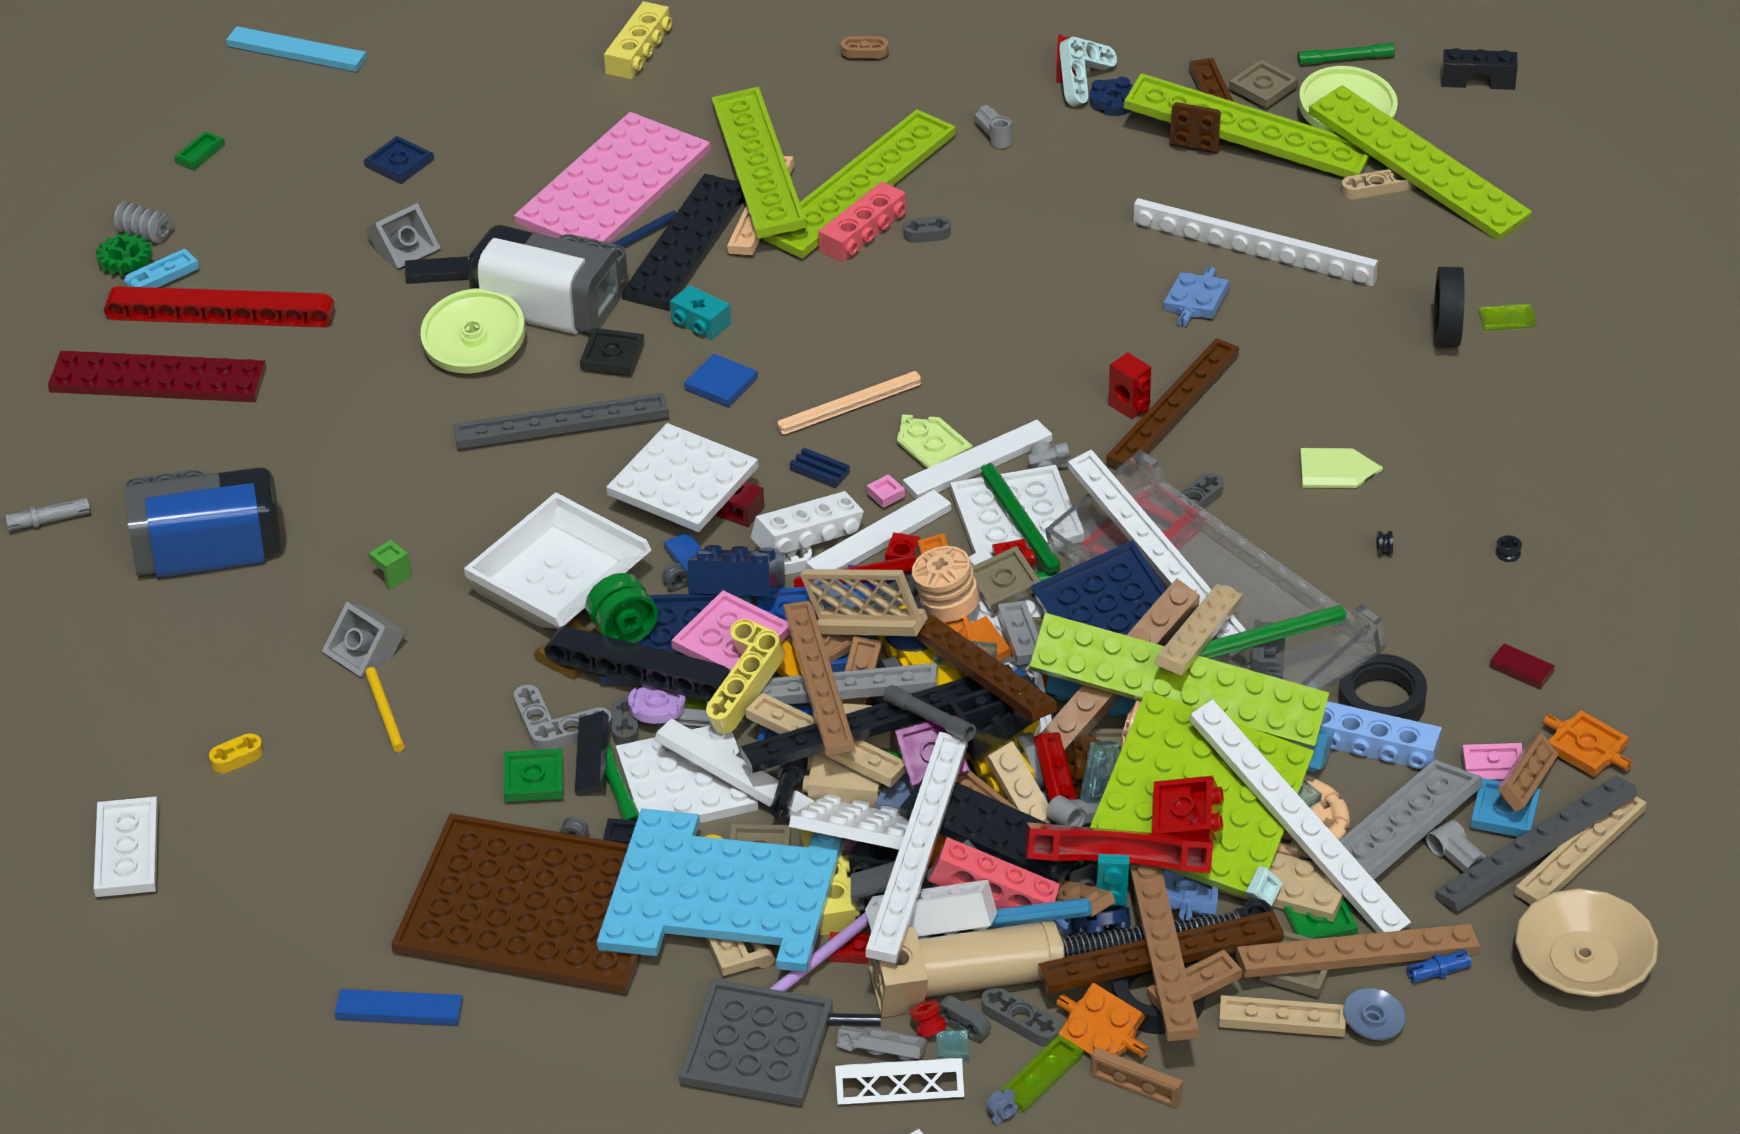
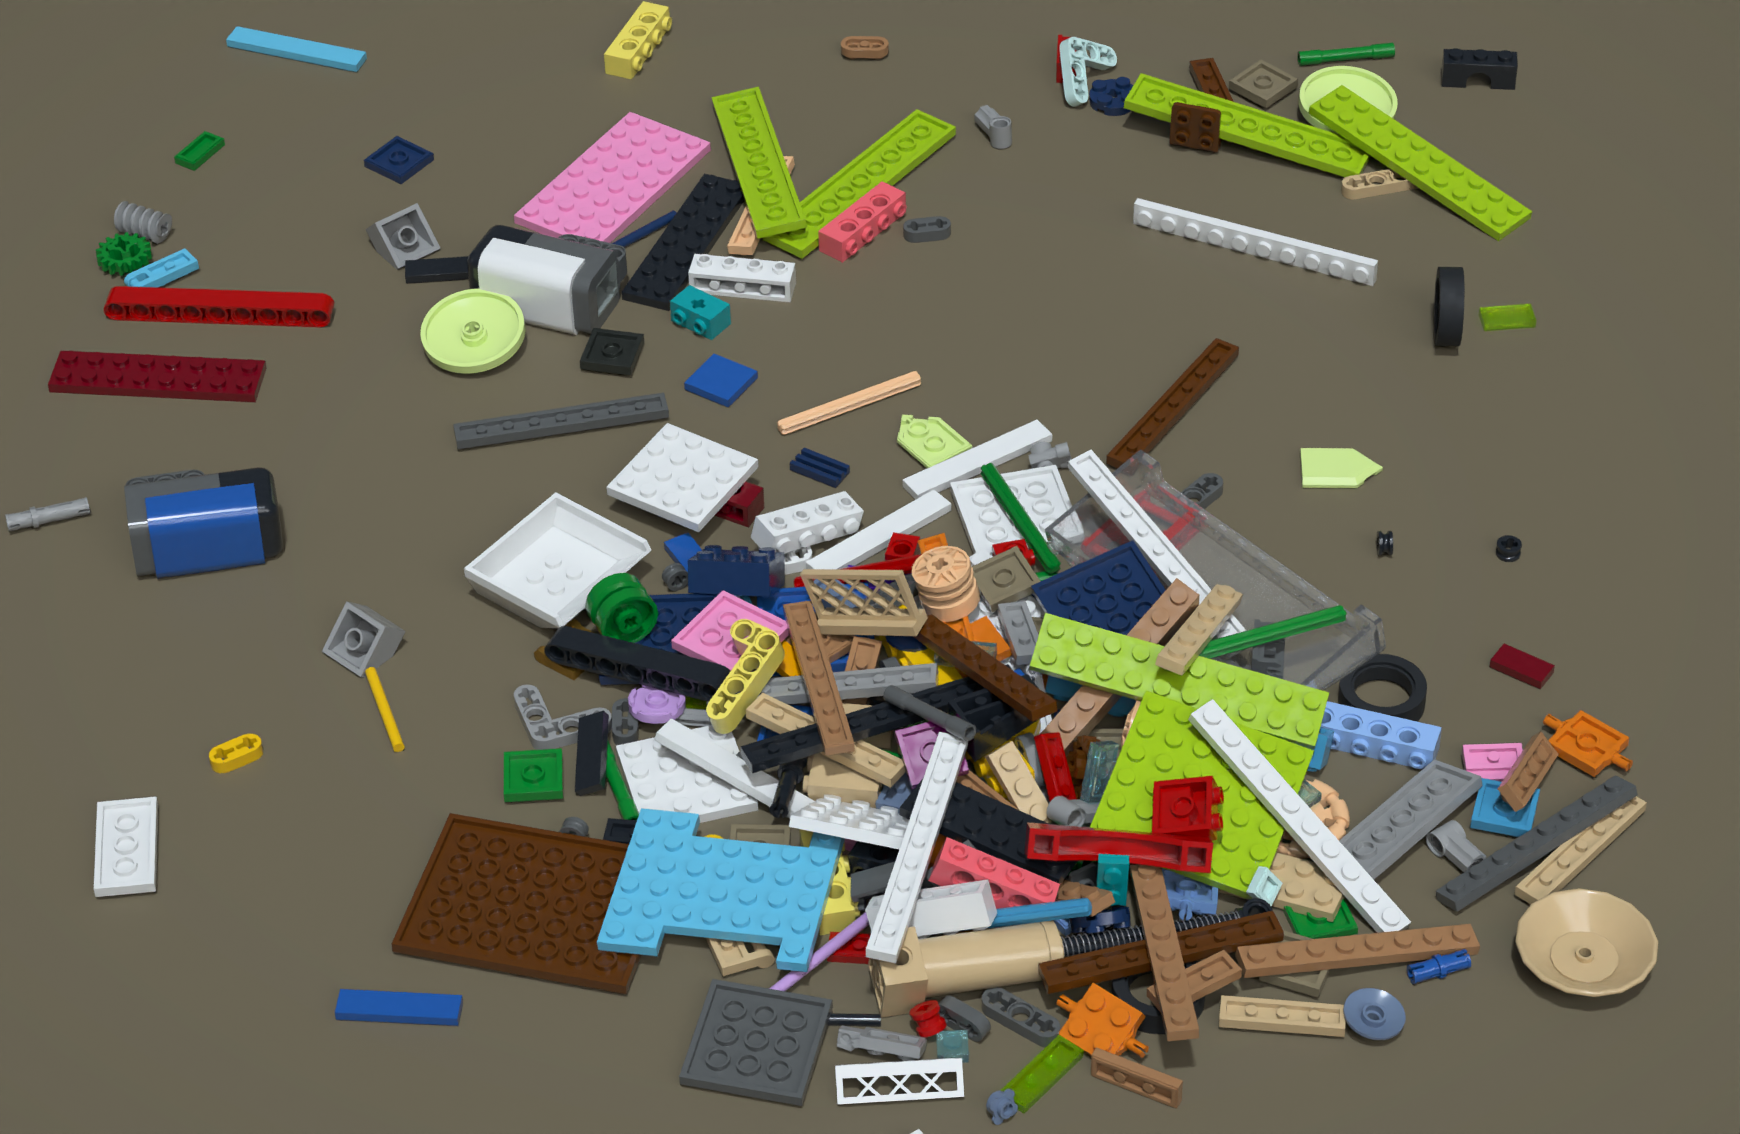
bright green panel [369,540,411,590] -> none
bright pink plate [867,474,905,508] -> none
red brick [1108,352,1151,420] -> none
medium blue plate [1163,266,1230,327] -> none
none -> white brick [688,254,796,302]

